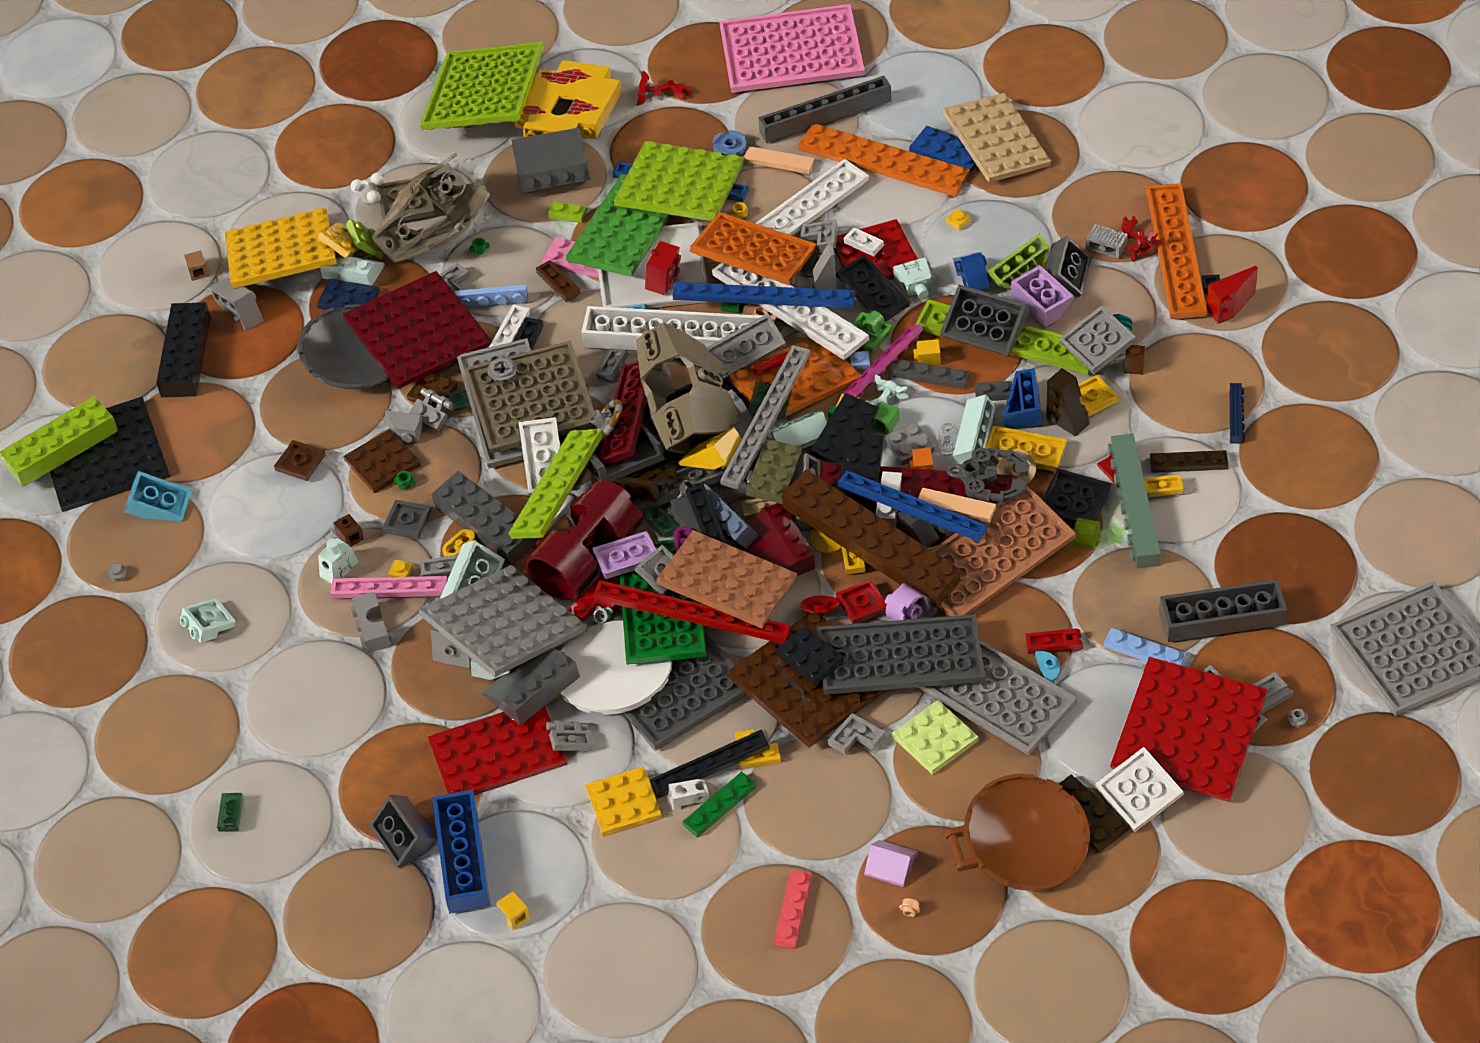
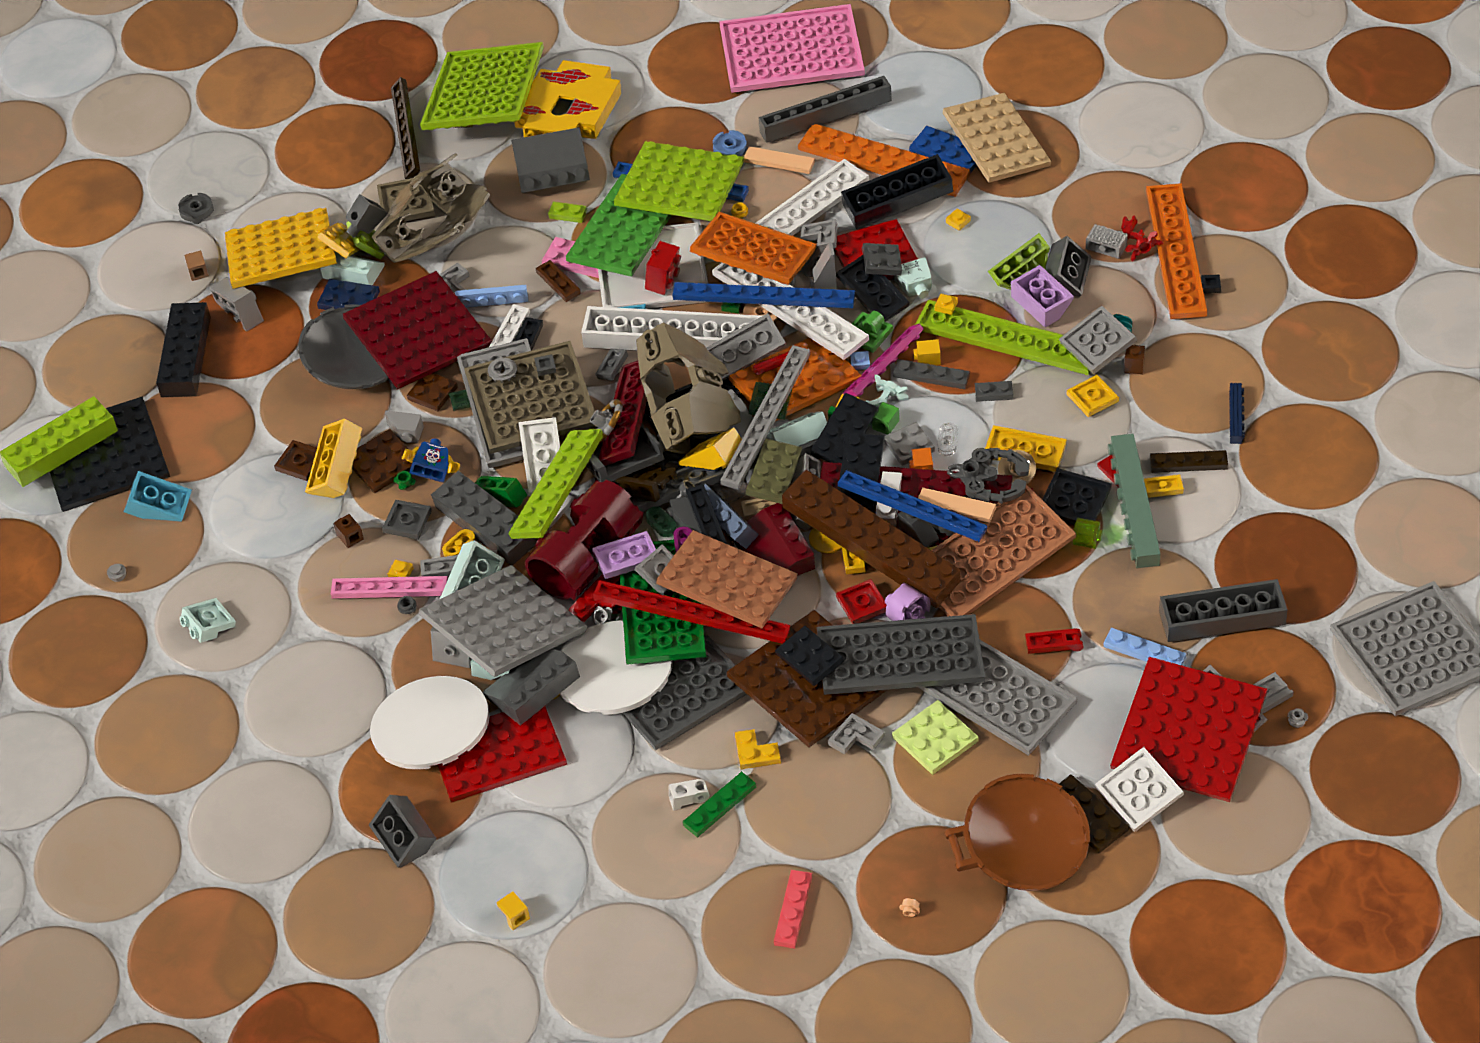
clear green plate [217,793,243,832] -> none
light aqua torso [318,538,358,584] -> none
light grey arch [350,591,391,653] -> none
white piece [351,172,385,204] -> none
light grey plate [409,388,453,431] -> none
blue brick [432,790,491,914] -> none
green plate [469,238,490,255] -> none
light grey plate [546,720,594,751] -> none
yellow plate [585,766,662,837] -> none
red piece [637,71,691,106] -> none
black tile [650,730,770,798] -> none
red dish [800,595,840,616] -> none
white plate [844,227,884,257] -> none
lavender slope [864,840,918,887] -> none
dark grey slope [940,284,1030,356] -> none
blue brick [953,252,991,290] -> none
light aqua brick [953,395,996,464] -> none
blue wedge [1002,368,1043,429] -> none
medium azure plate [1035,651,1060,683] -> none
dark brown wedge [1046,368,1090,437] -> none
red slope [1207,265,1258,324] -> none
none -> dark grey plate [178,193,214,224]
none -> yellow slope [305,419,362,498]
none -> dark grey torso [346,194,388,238]
none -> white tile [370,676,490,769]
none -> dark brown plate [391,77,420,179]
none -> dark grey plate [397,596,417,614]
none -> blue torso [402,438,460,483]
none -> green slope [475,476,528,508]
none -> dark grey plate [534,354,556,376]
none -> black brick [841,154,953,230]
none -> dark grey plate [862,243,902,276]
none -> yellow plate [935,294,958,315]

